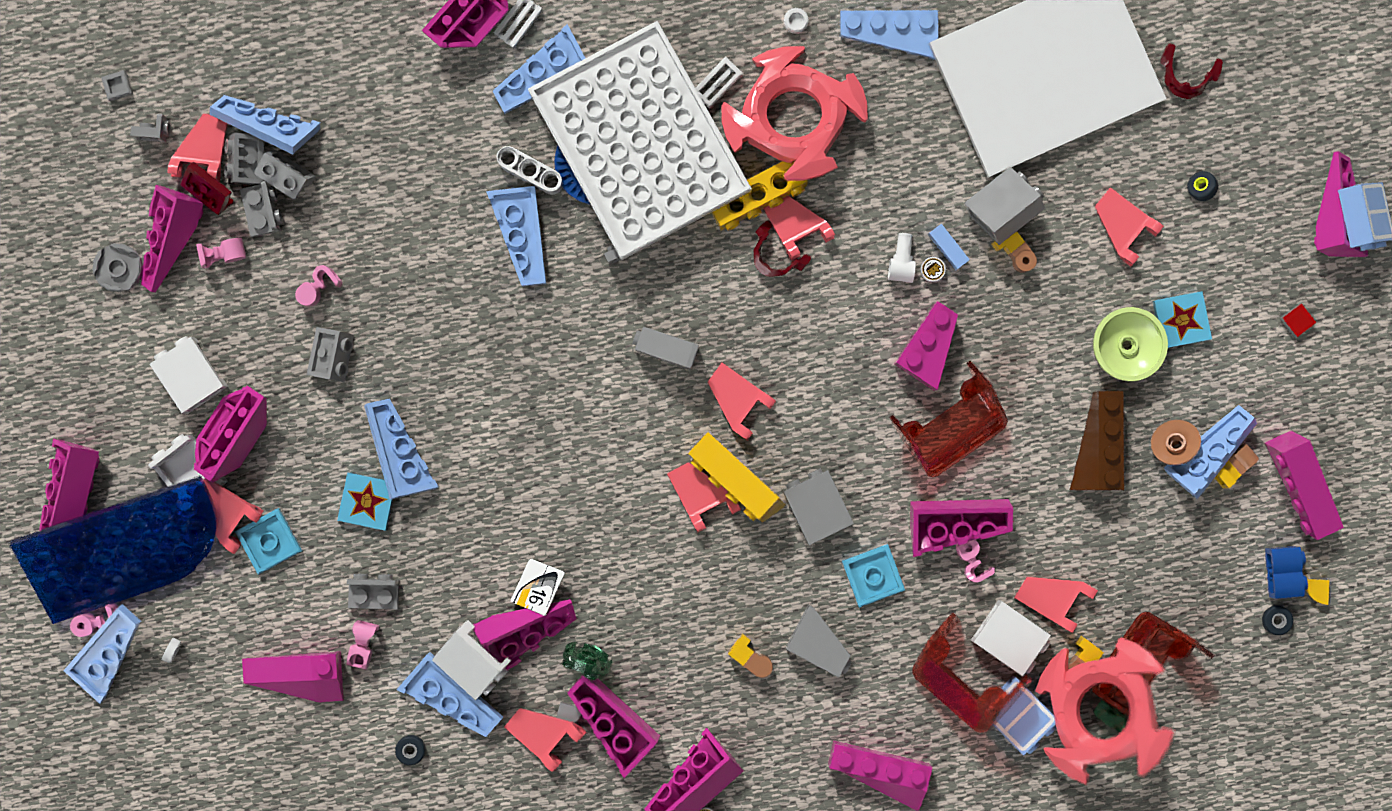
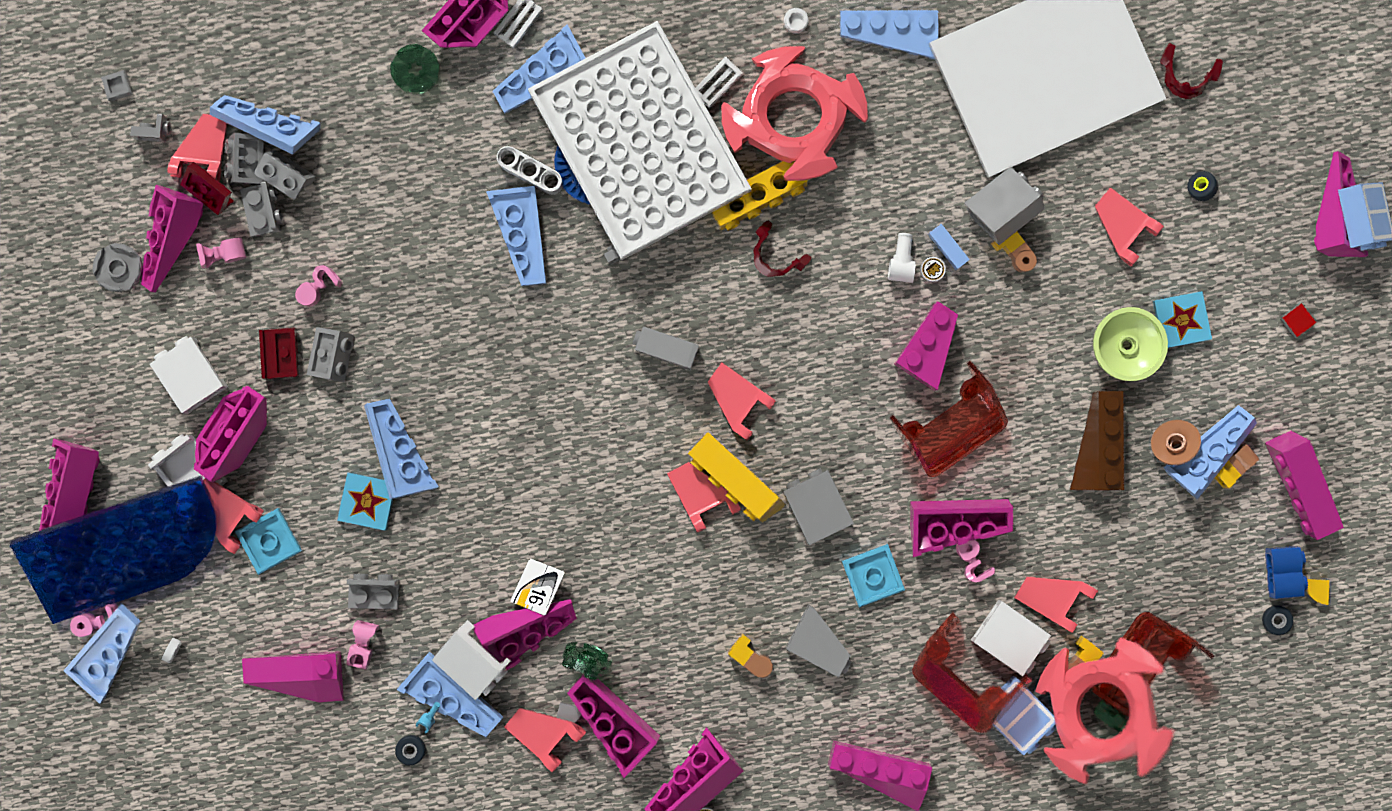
coral flag [763,196,835,261] -> none
none -> dark red plate [259,328,299,379]
none -> clear green plate [390,44,440,94]
none -> medium azure hand [416,702,440,733]

